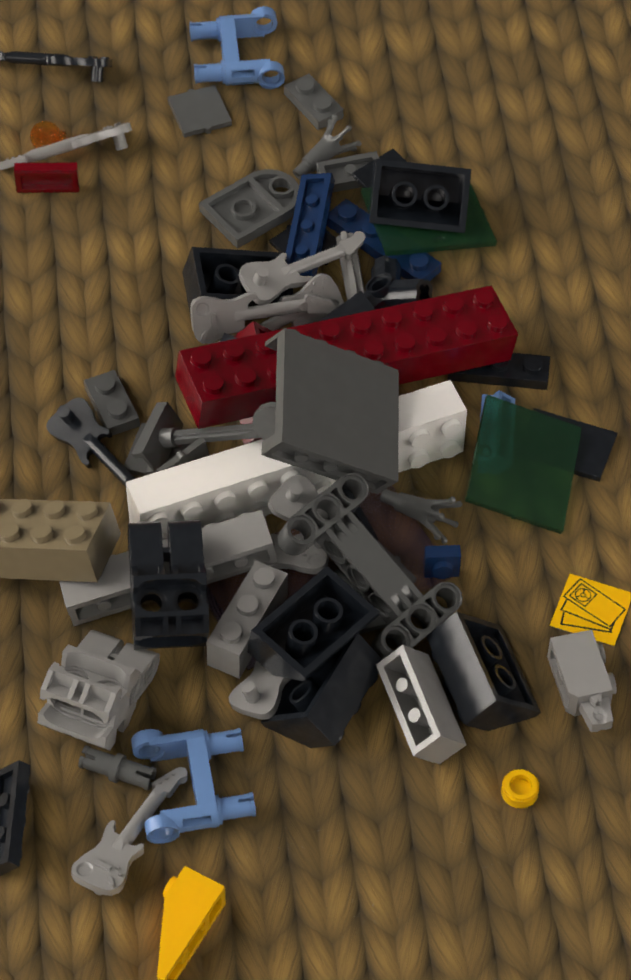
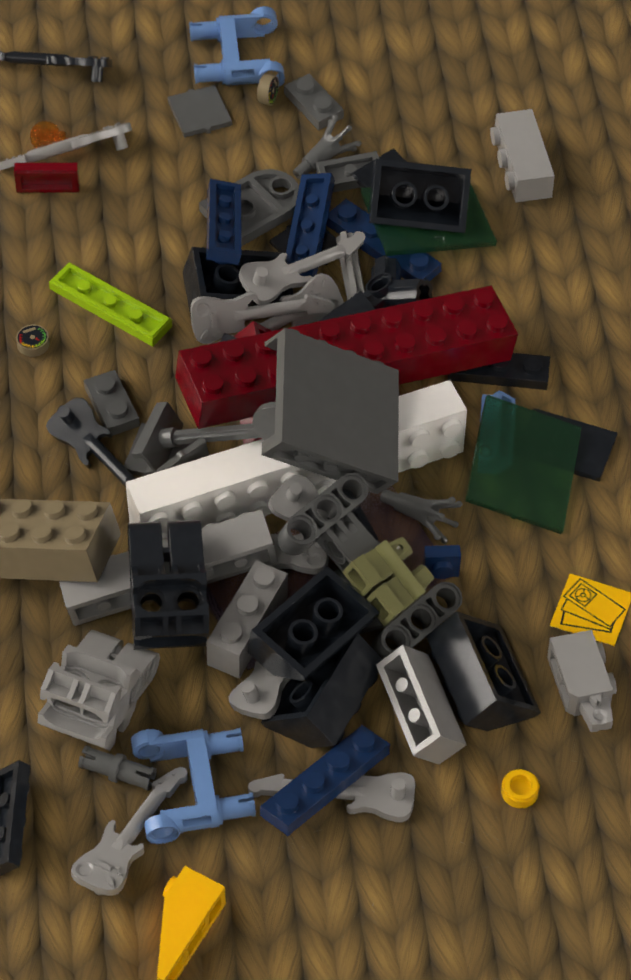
none -> tile [16,324,50,357]
none -> lime tile [49,262,173,347]
none -> dark blue plate [206,179,241,265]
none -> light grey piece [248,772,415,822]
none -> dark tan tile [257,74,279,106]
none -> dark blue plate [260,725,390,836]
none -> olive hips [342,537,434,627]
none -> light grey brick [490,109,555,203]

